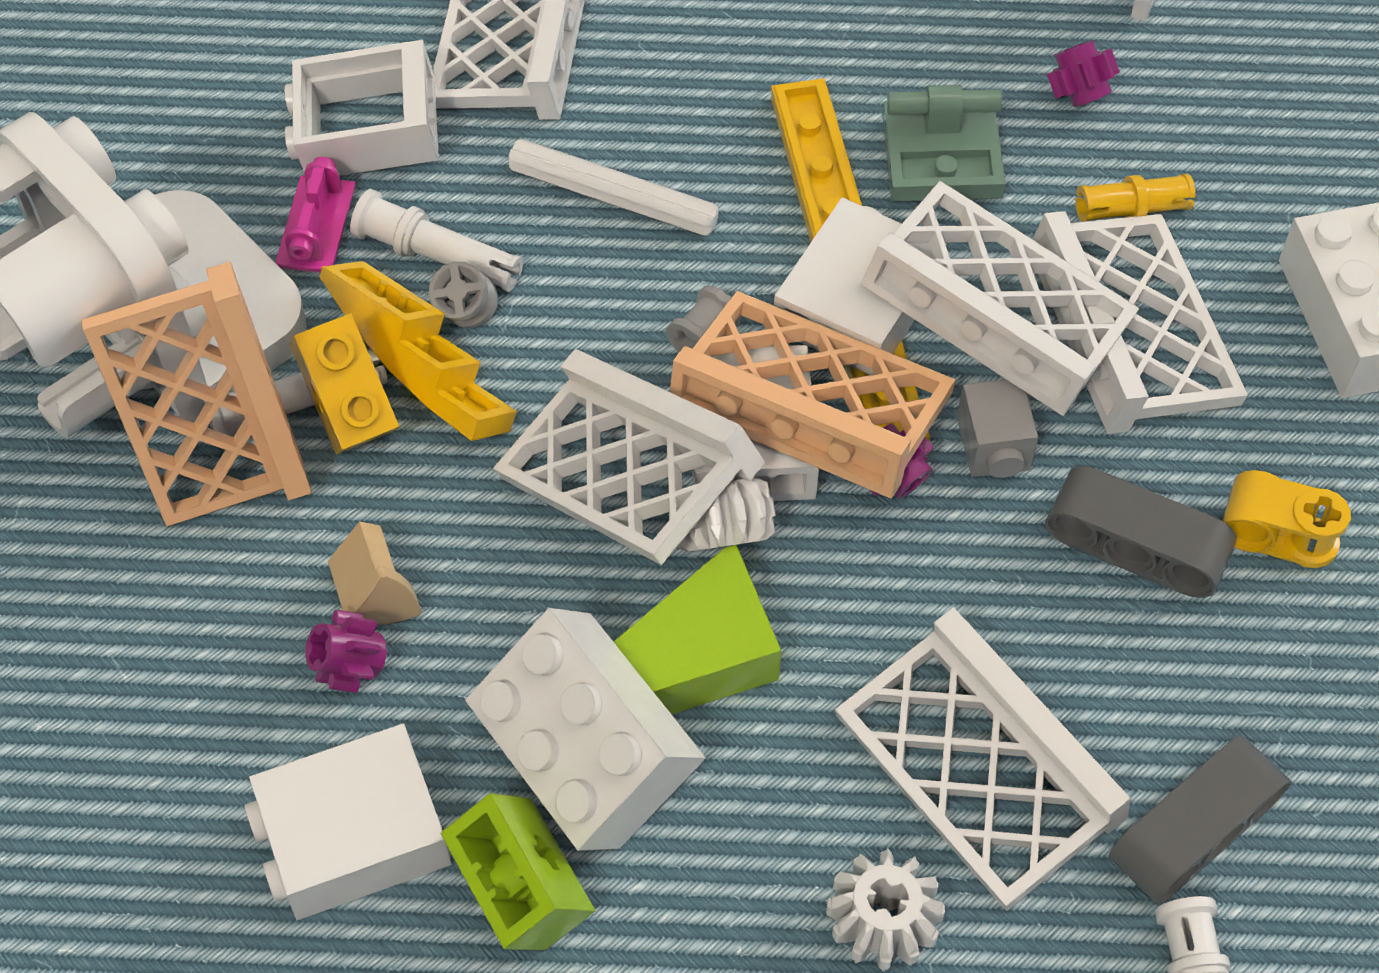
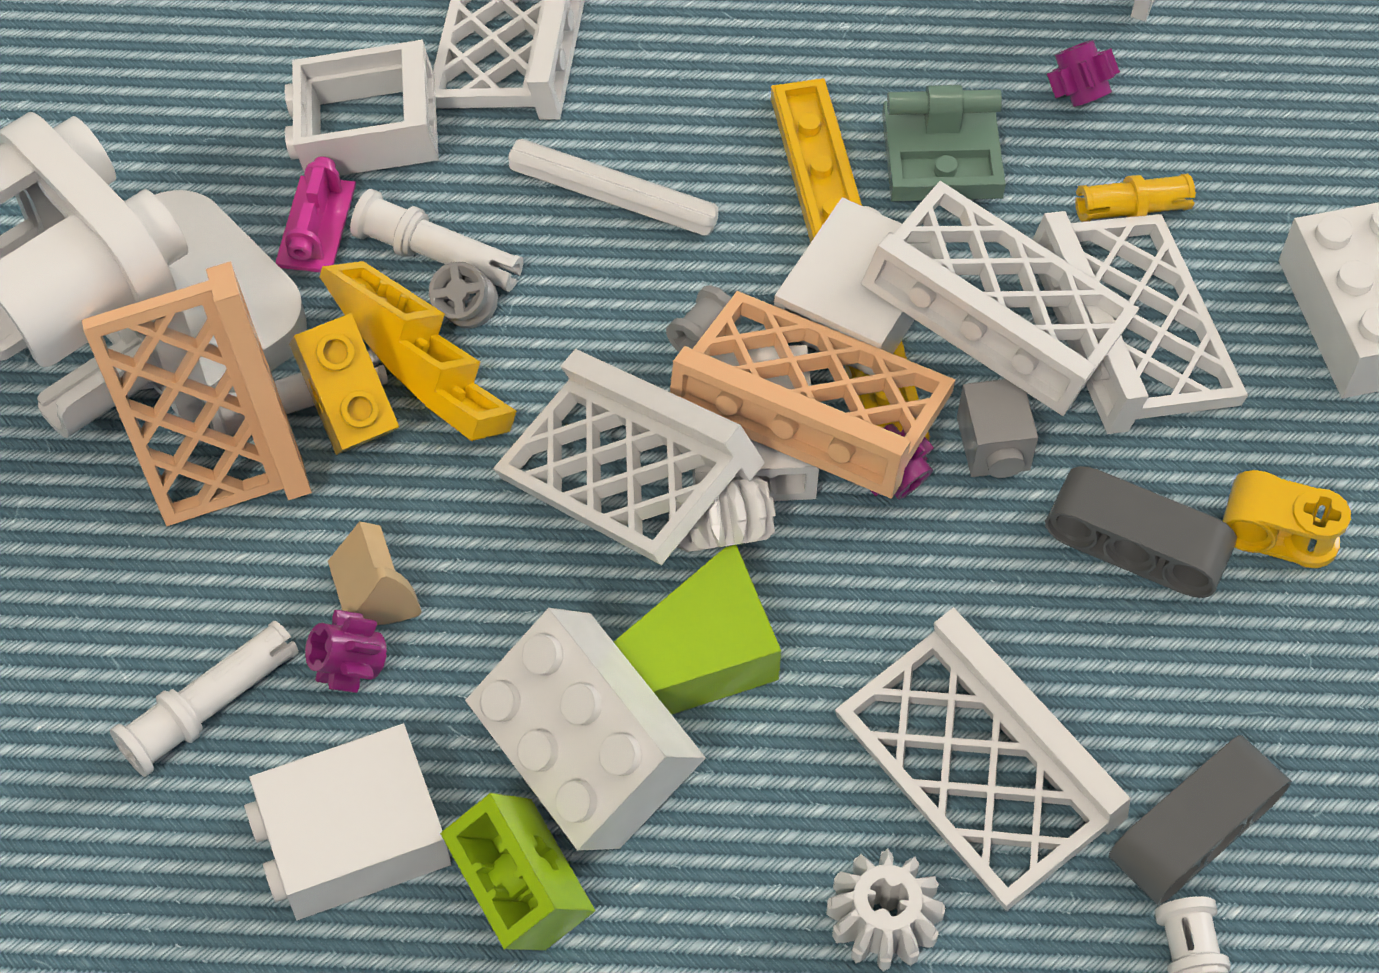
none -> white pin [110,621,299,777]

